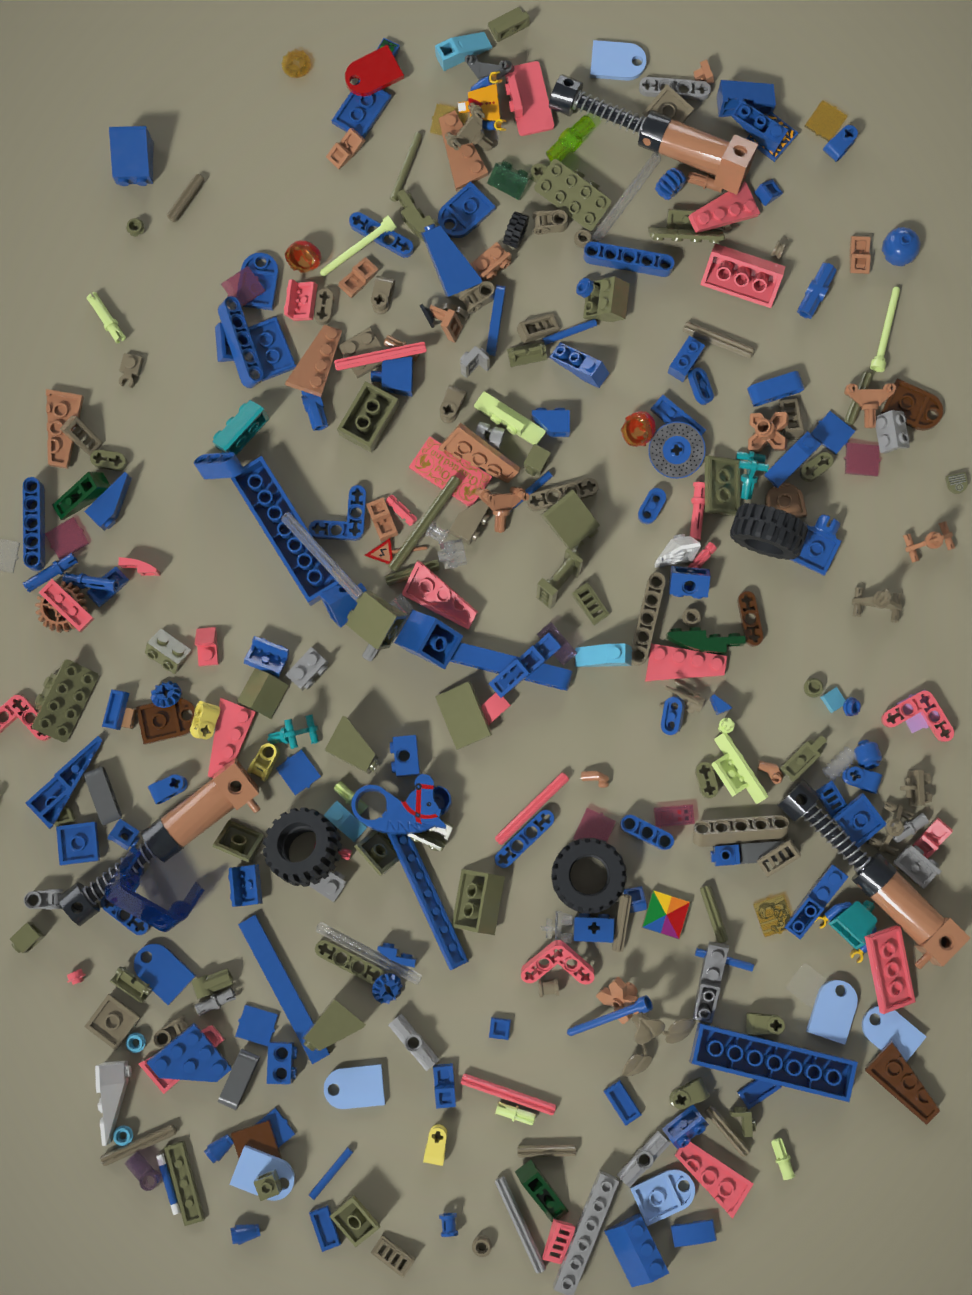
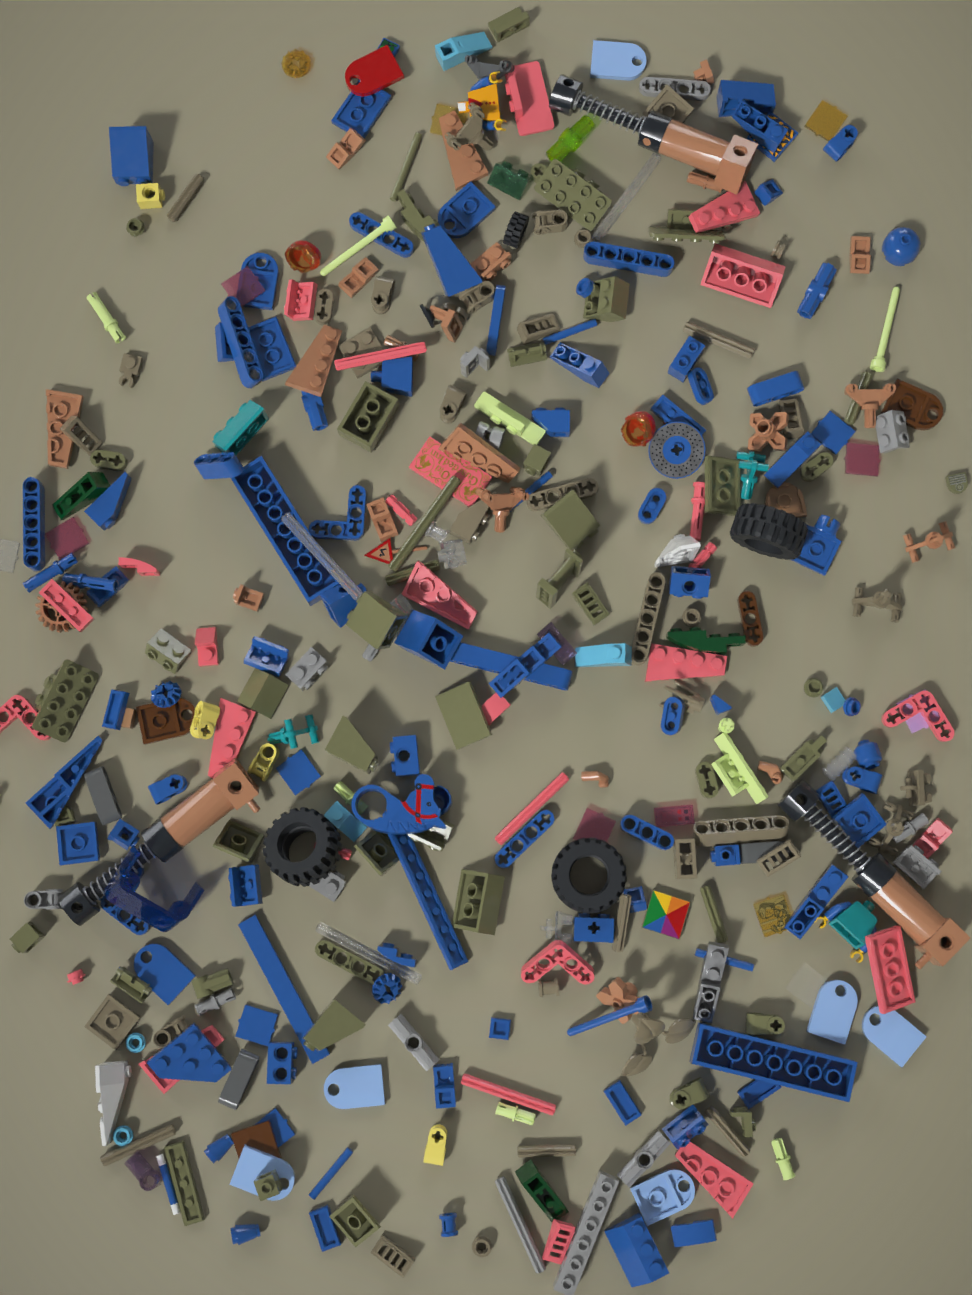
blue gear [655,168,686,200] -> none
reddish brown wing [865,1040,940,1125] -> none
none -> light yellow brick [136,183,165,209]
none -> nougat bracket [233,584,265,612]
none -> dark tan brick [673,839,697,879]

